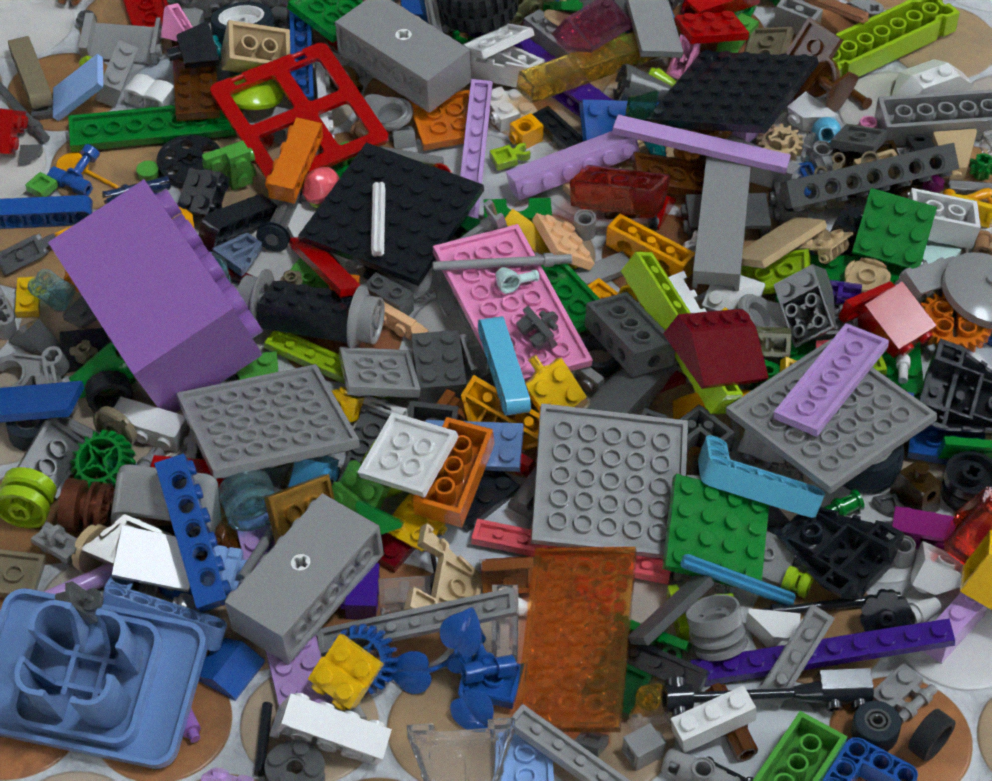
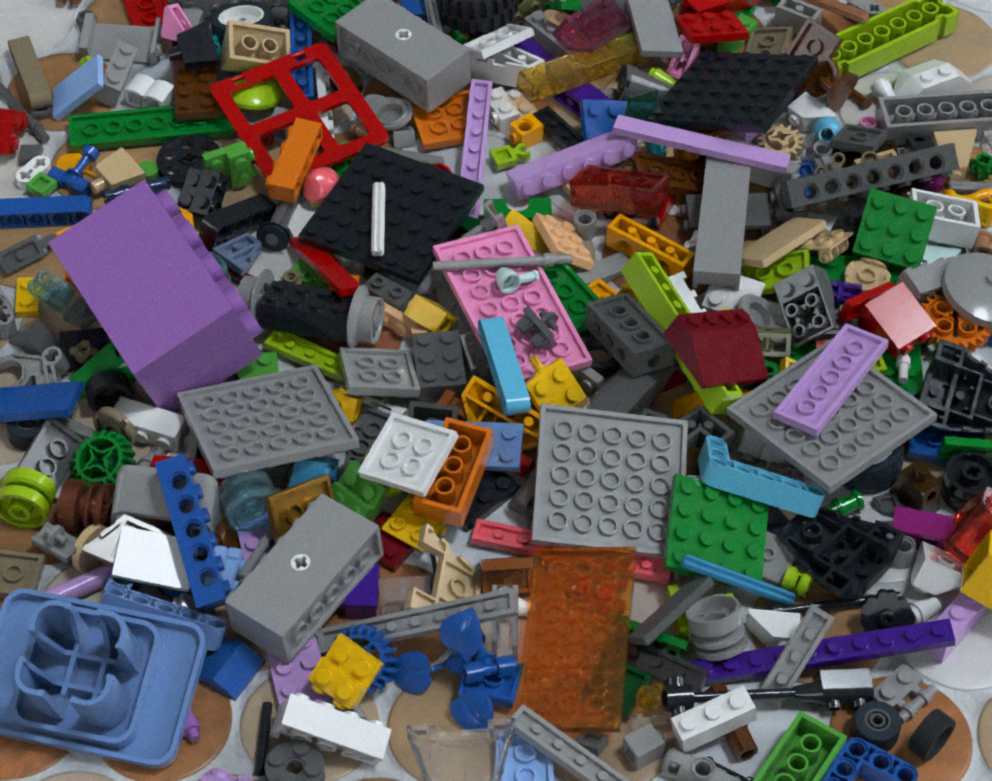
dark grey hips [55,581,104,624] -> none
green slope [355,500,405,535] -> none
none -> white beam [15,155,51,190]
none -> tan torso [89,147,146,197]
none -> yellow slope [403,294,458,332]
none -> white cone [870,78,895,99]

